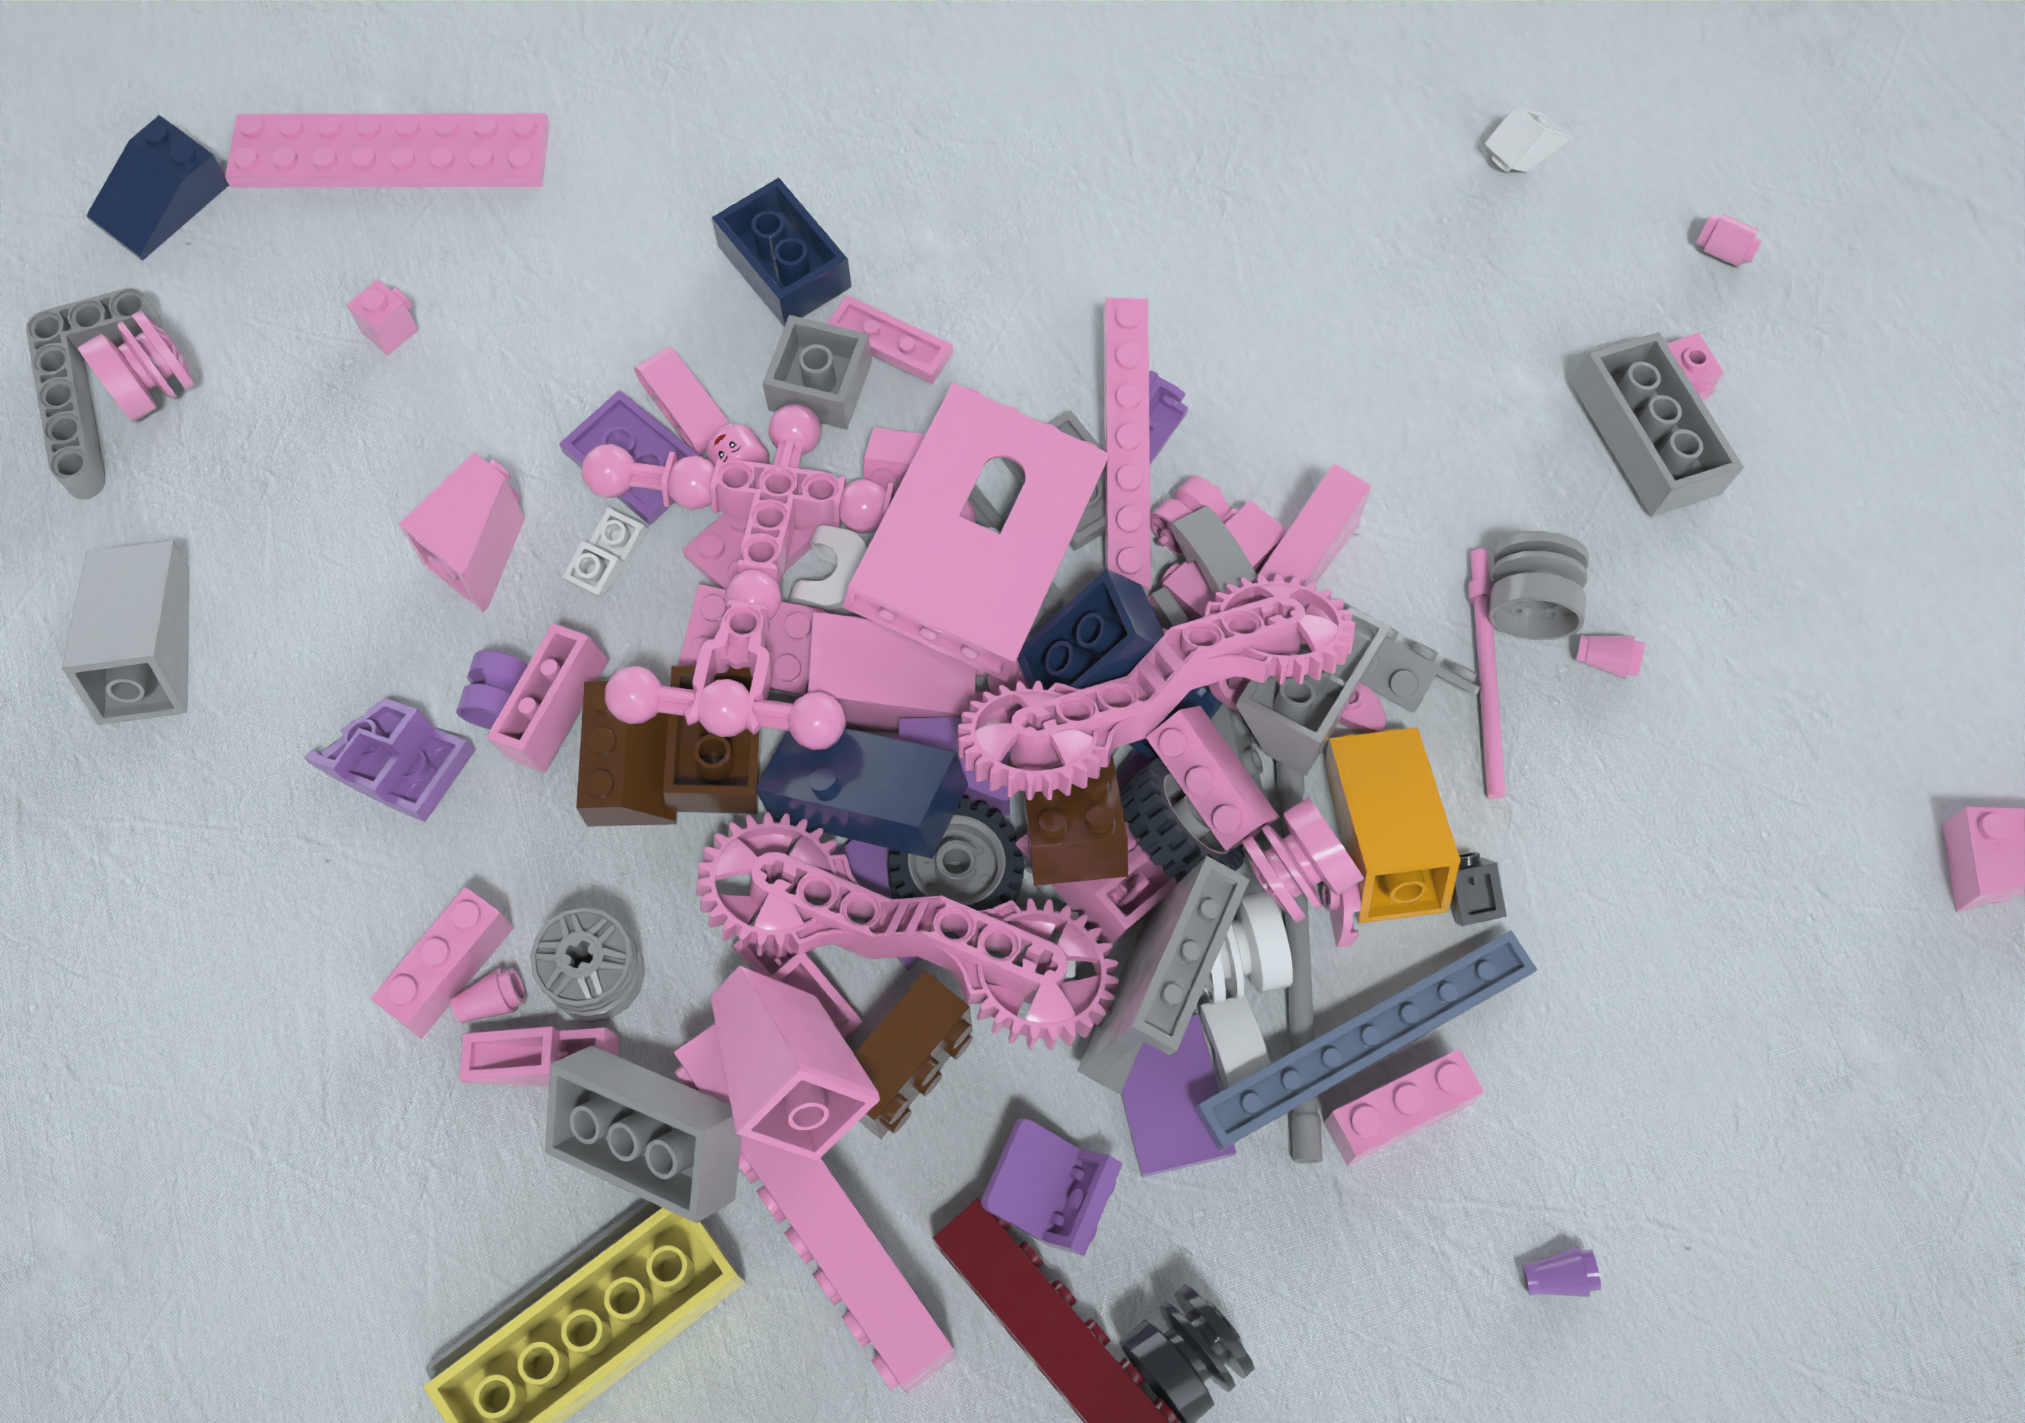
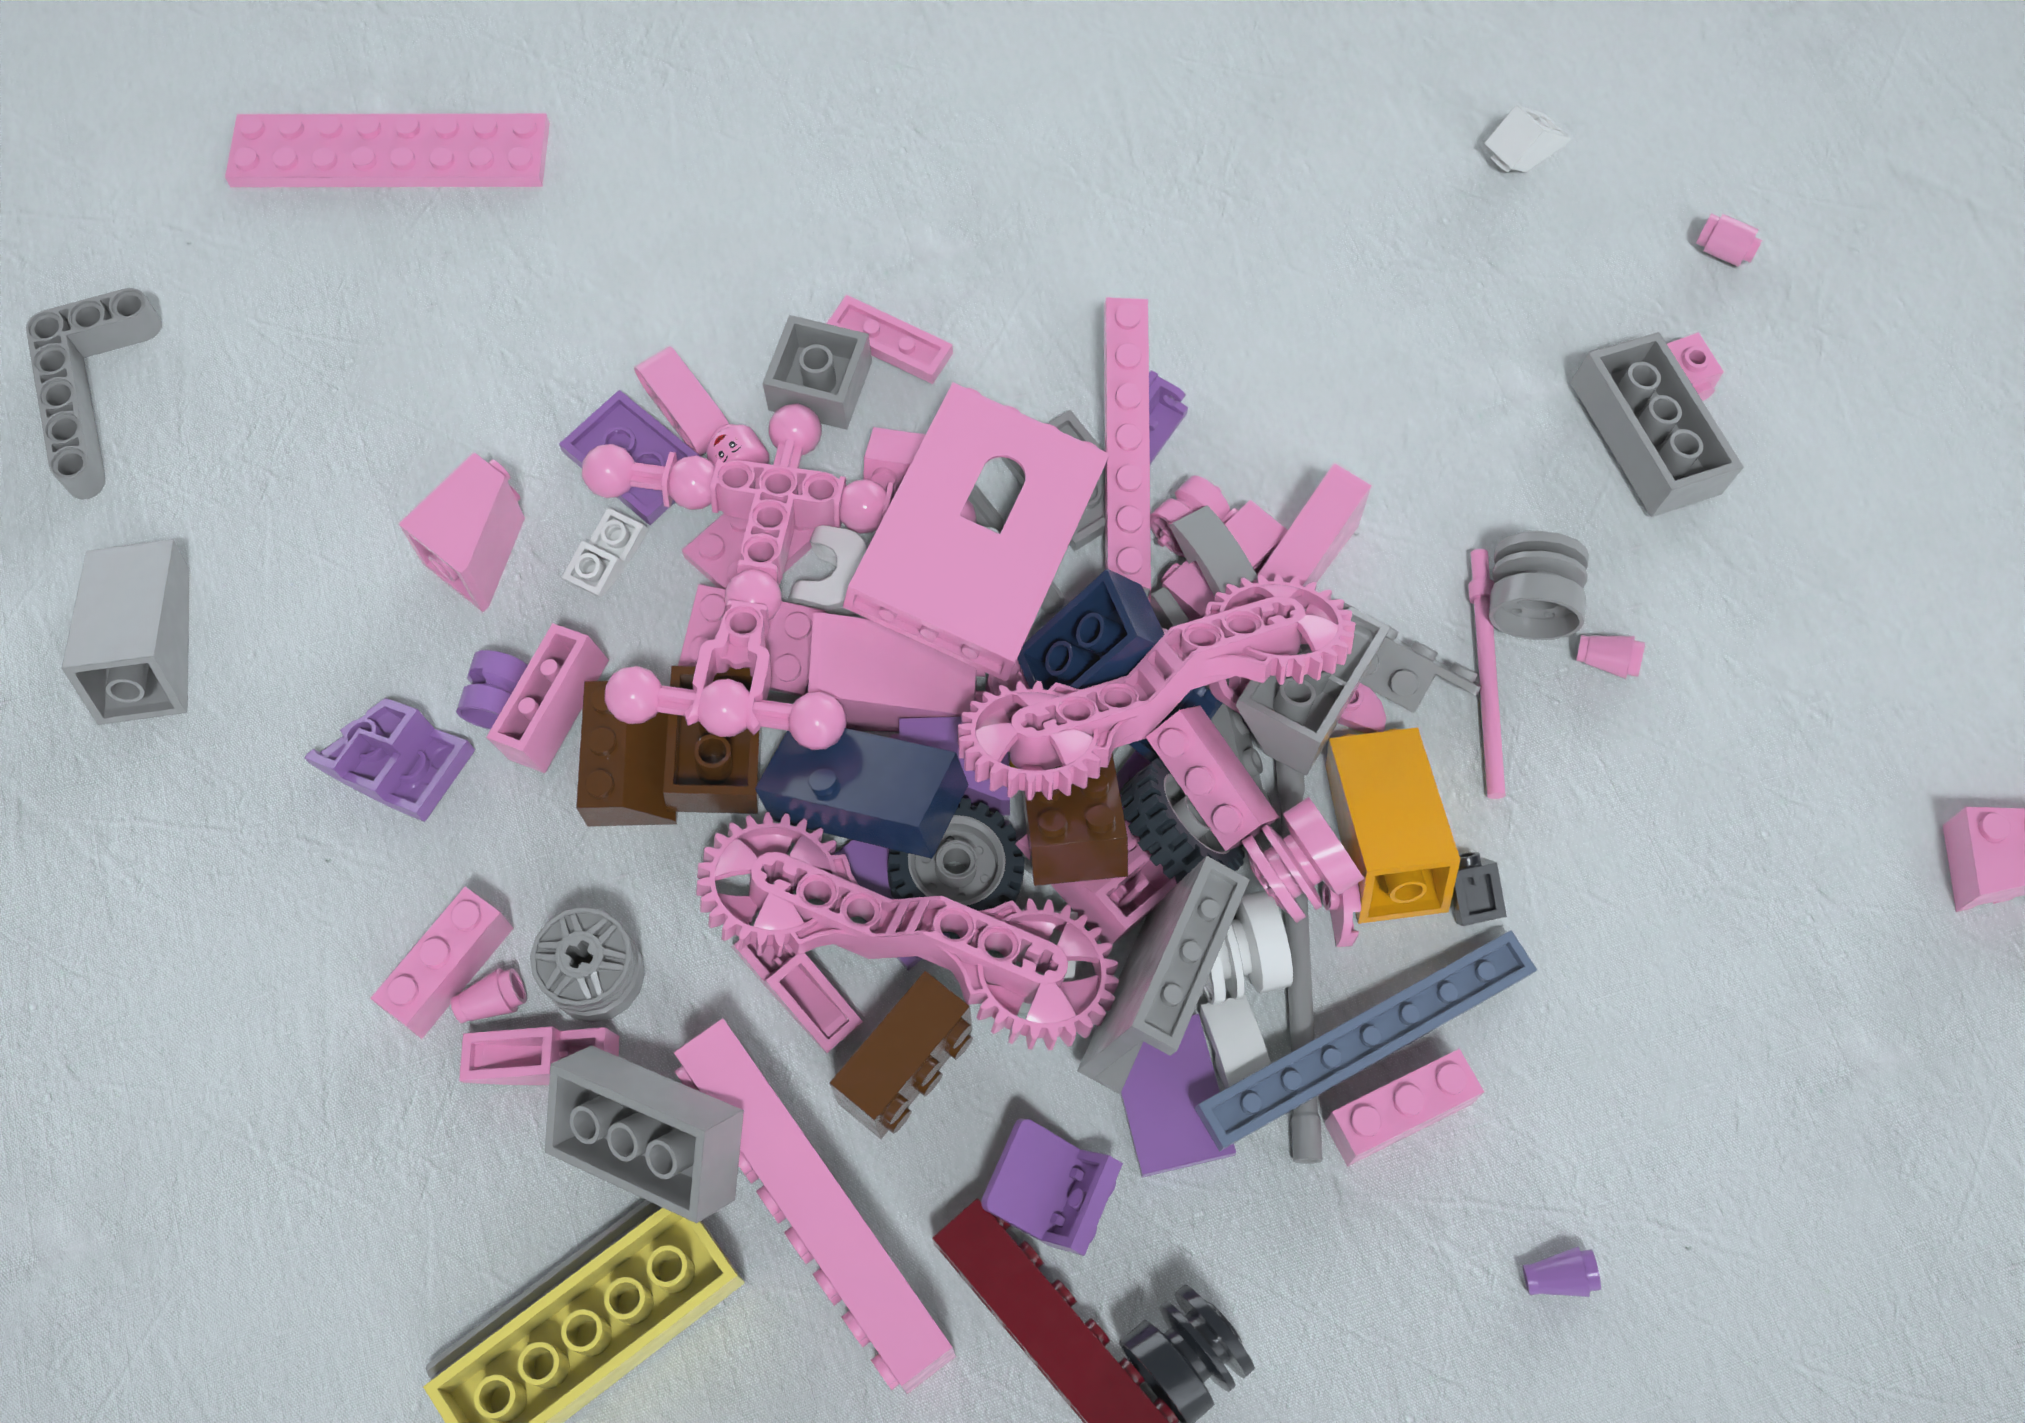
bright pink wheel [77,310,195,422] -> none
dark blue slope [86,115,229,261] -> none
bright pink brick [346,279,418,356] -> none
bright pink slope [710,966,880,1161] -> none
dark blue brick [711,177,852,327] -> none

